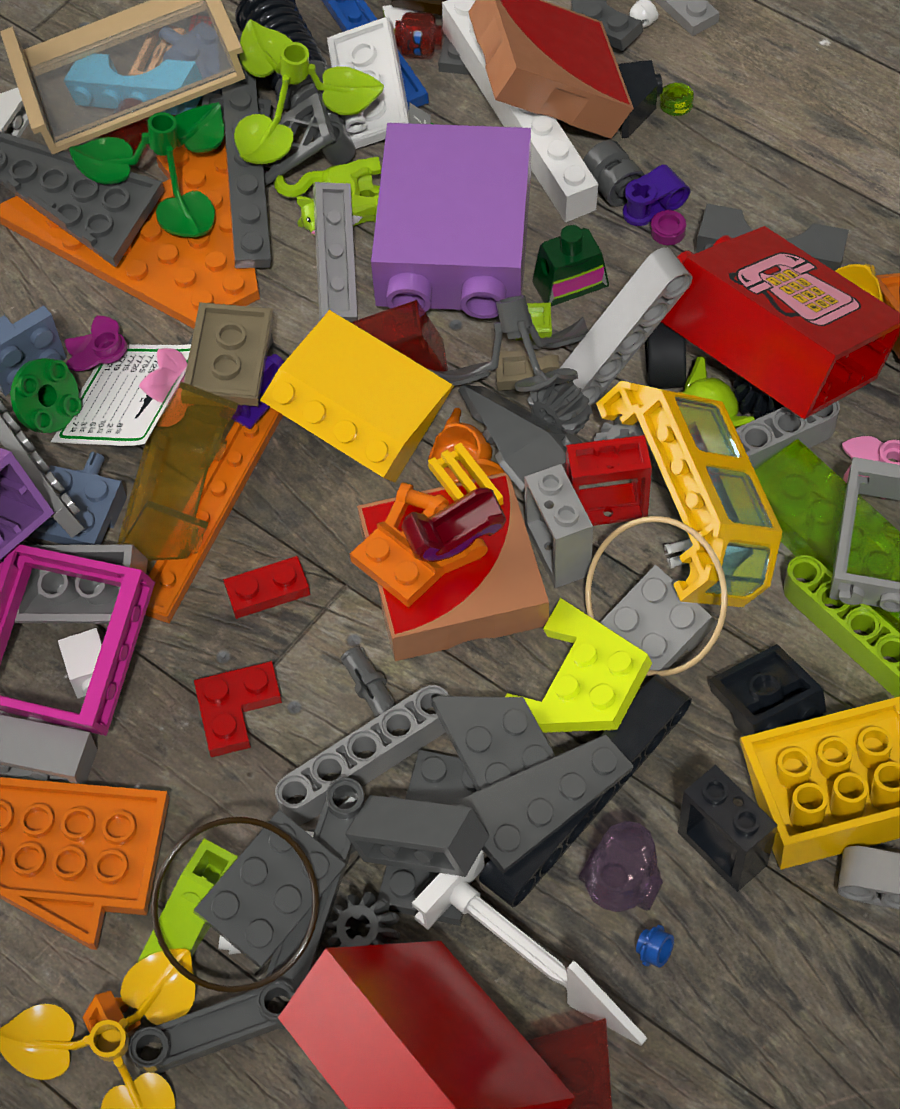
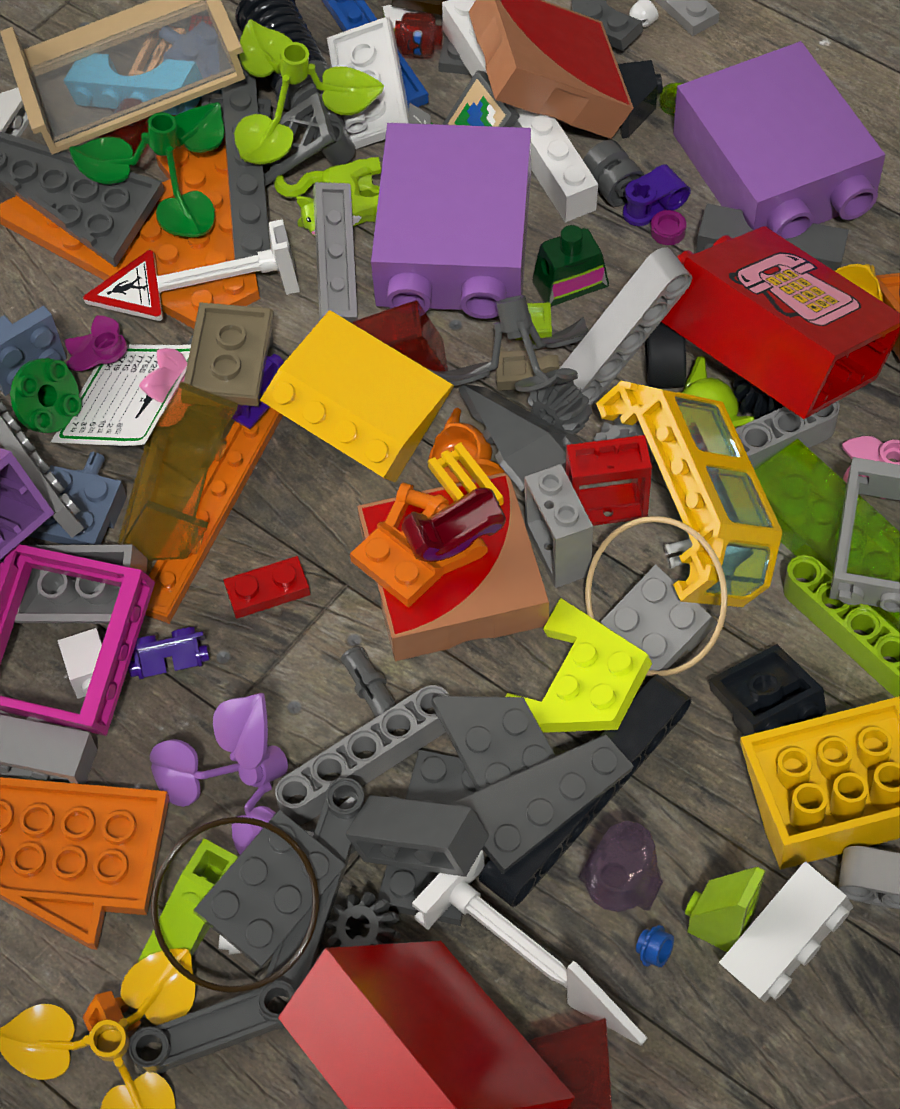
red plate [194,661,282,757] -> none
black window [678,765,778,892] -> none
none -> white piece [83,219,300,321]
none -> dark purple hinge [128,627,210,680]
none -> medium lavender plant [150,693,288,855]
none -> tile [442,70,520,127]
none -> medium lavender brick [673,41,885,239]
none -> lime slope [685,867,765,952]
none -> white wedge [719,861,853,1002]

